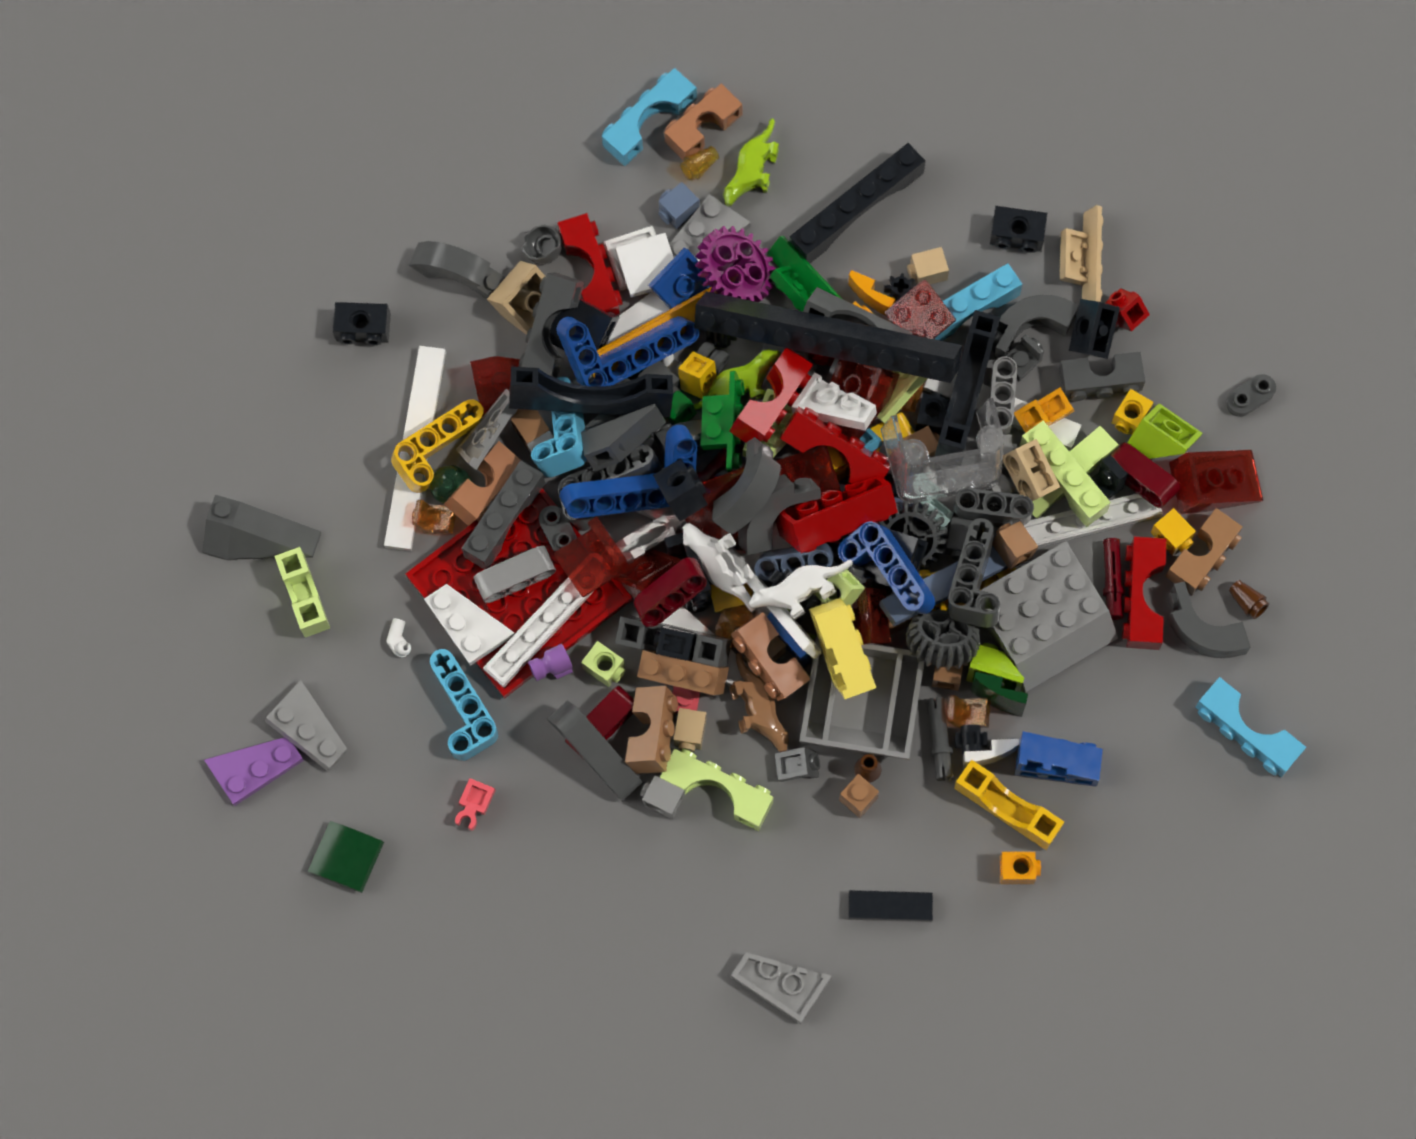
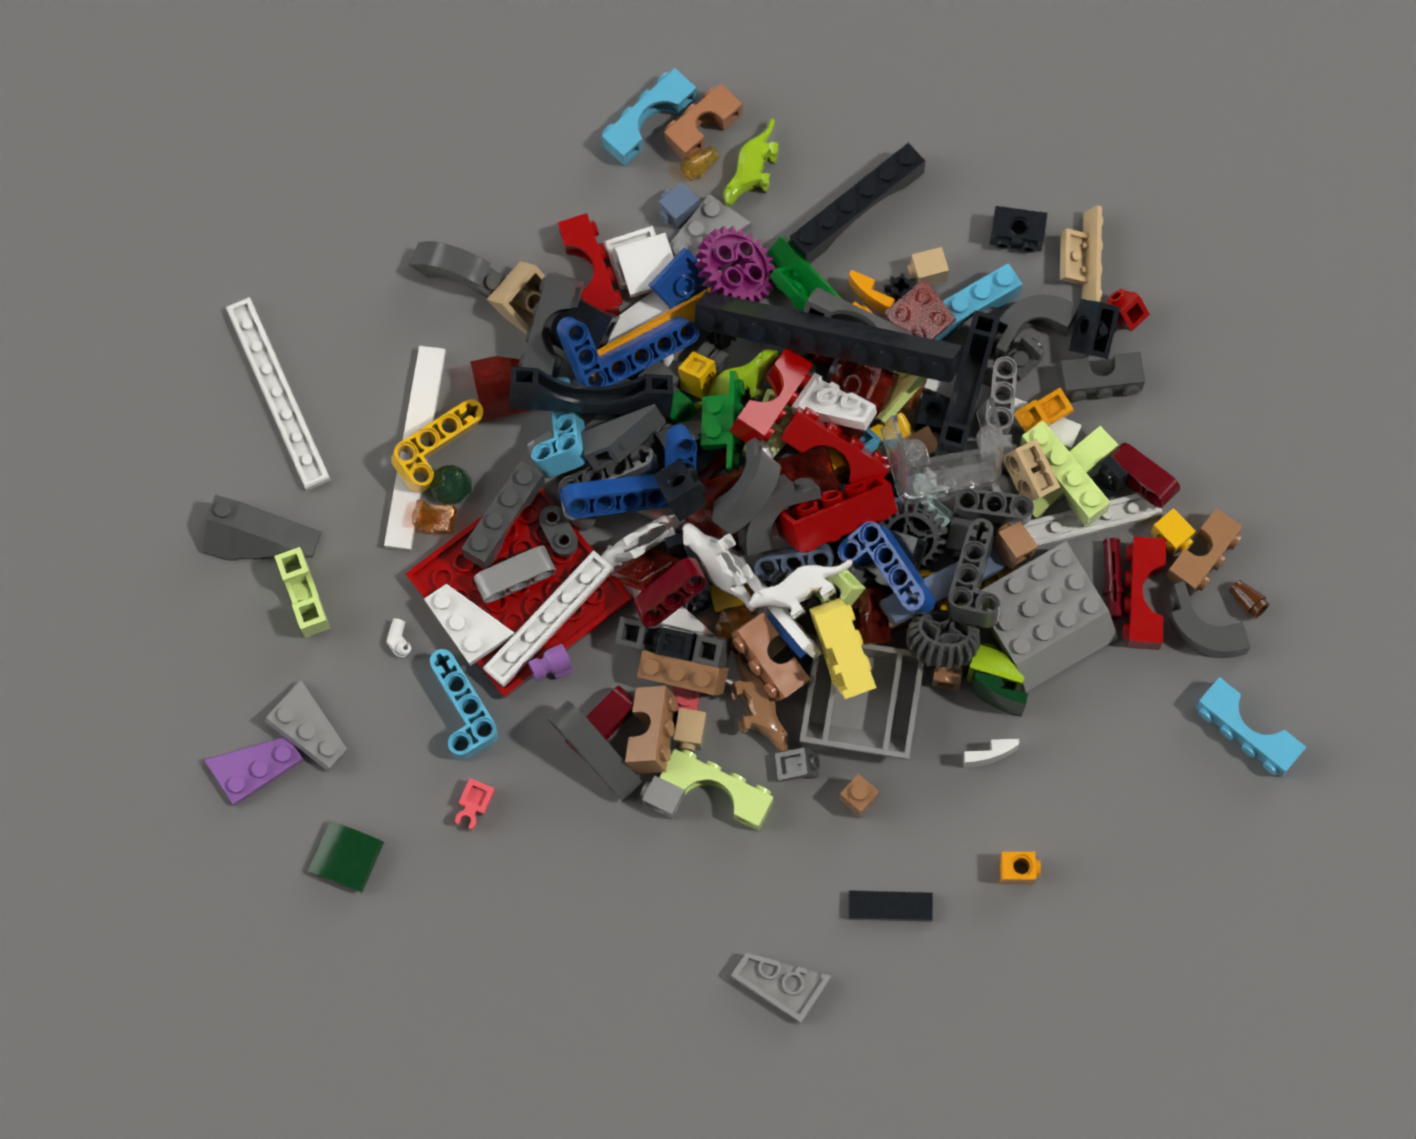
black brick [333,302,391,345] -> none
nougat arch [444,441,522,525] -> none
light grey wing [456,389,518,470] -> none
medium nougat brick [511,409,550,449] -> none
dark grey hair [521,225,562,264] -> none
clear red bracket [554,516,628,597] -> none
yellowish green brick [581,641,626,687] -> none
reddish brown cone [854,754,882,783] -> none
dark grey pin [927,697,954,781] -> none
clear orange bracket [946,695,991,728] -> none
black gear [954,724,988,755] -> none
yellow arch [954,759,1064,851] -> none
blue wedge [1014,731,1103,787] -> none
yellow brick [1112,389,1154,435] -> none
lime slope [1127,403,1203,459] -> none
clear red slope [1169,450,1264,514] -> none
dark grey plate [1226,374,1276,417] -> none
none -> white tile [226,297,331,491]

